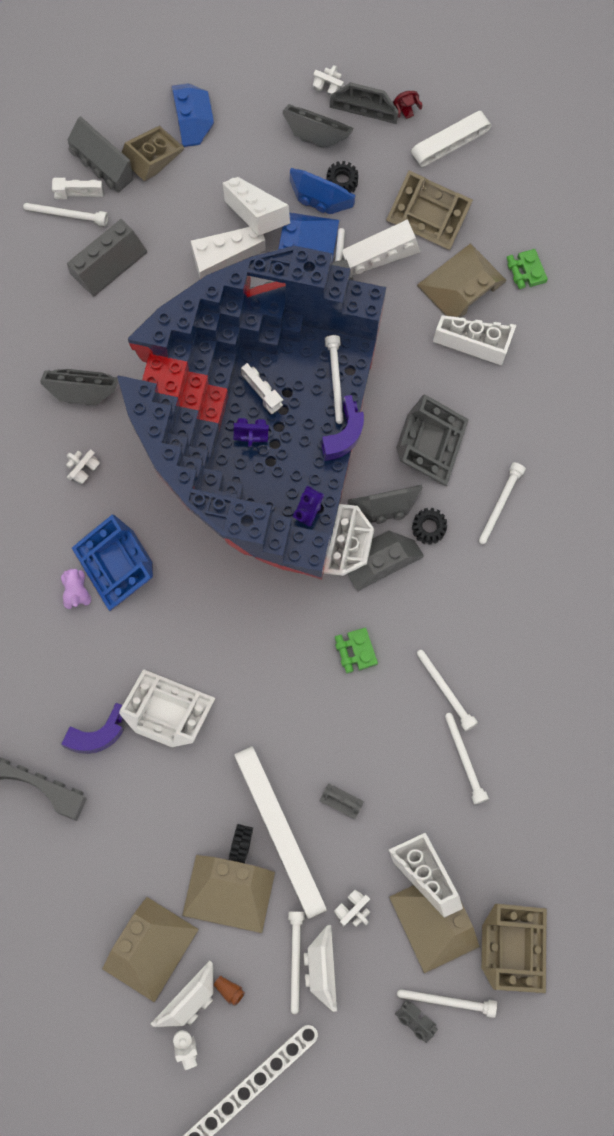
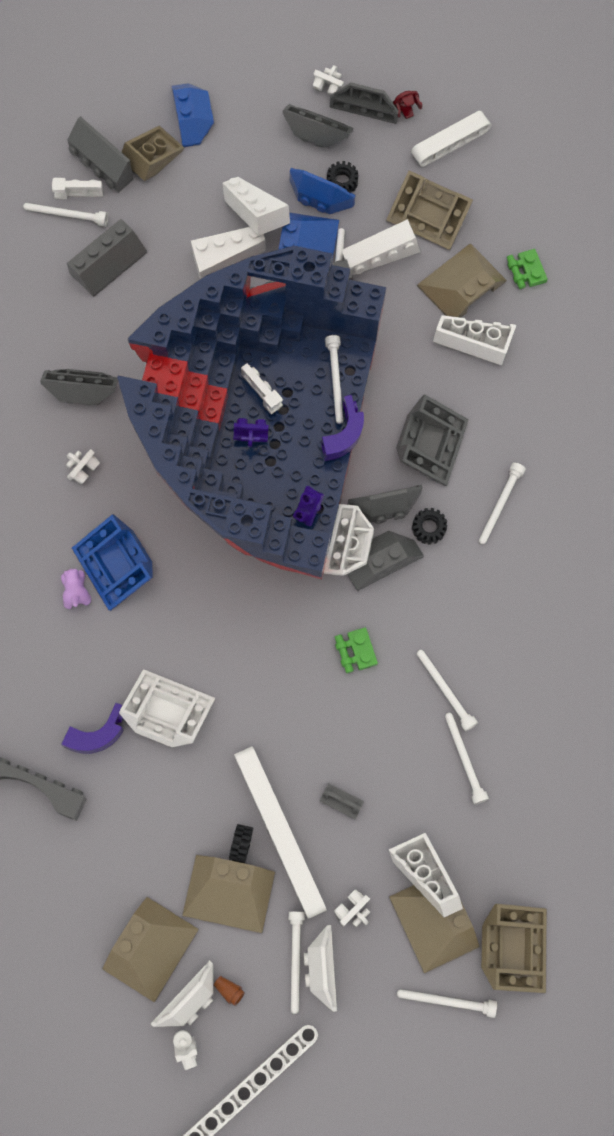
dark grey hinge [395,1000,438,1043] -> none

